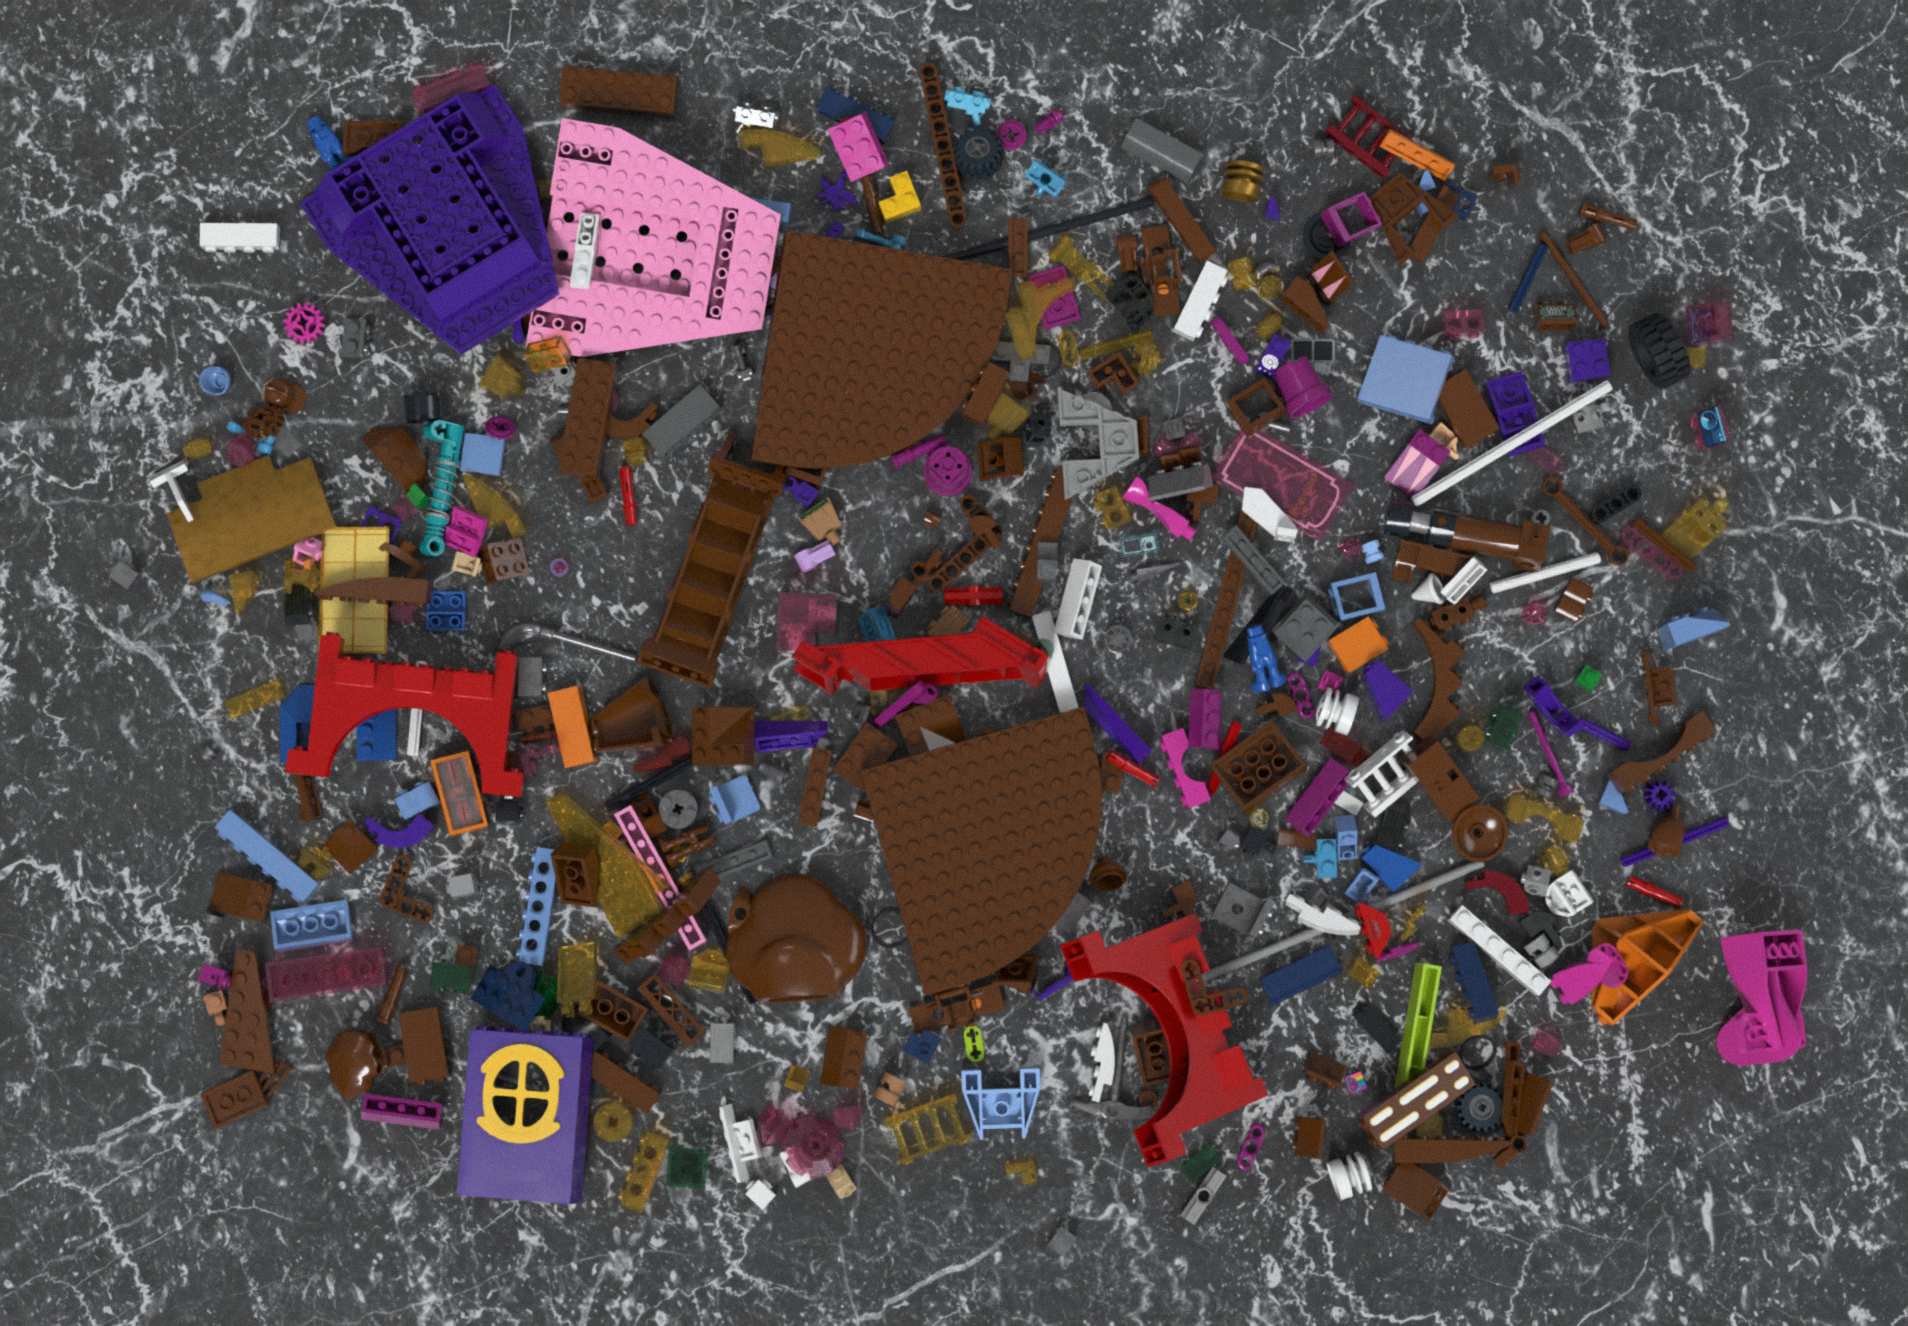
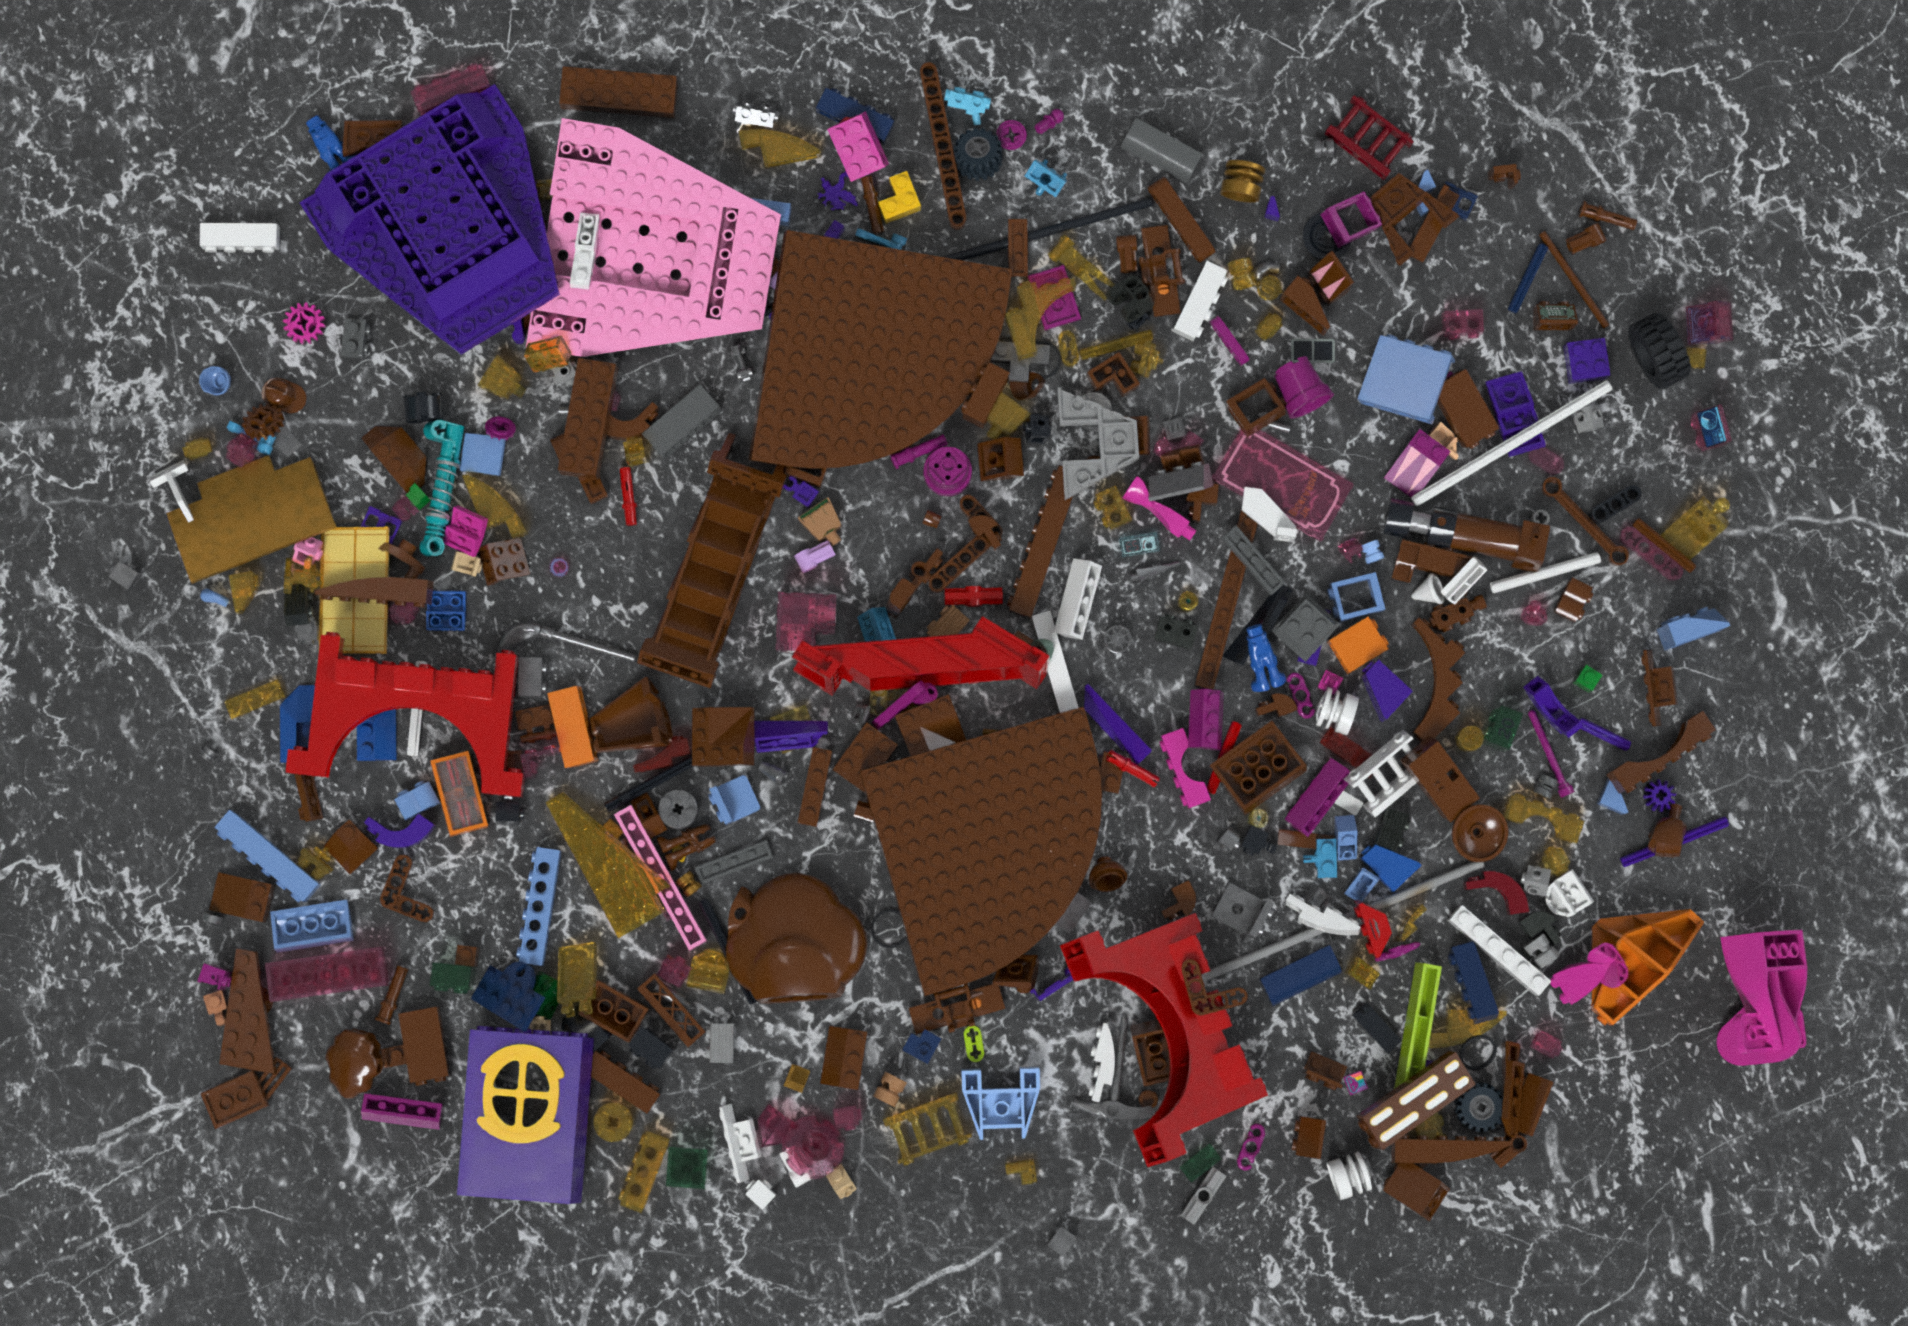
light grey brick [446,873,479,898] -> none
reddish brown slope [550,842,599,908] -> none
reddish brown arch [613,868,722,964] -> none
flat silver arch [1036,542,1058,582] -> none
dark purple slope [1255,334,1291,380] -> none
orange tile [1380,129,1455,181] -> none
red pin [1626,875,1684,909] -> none

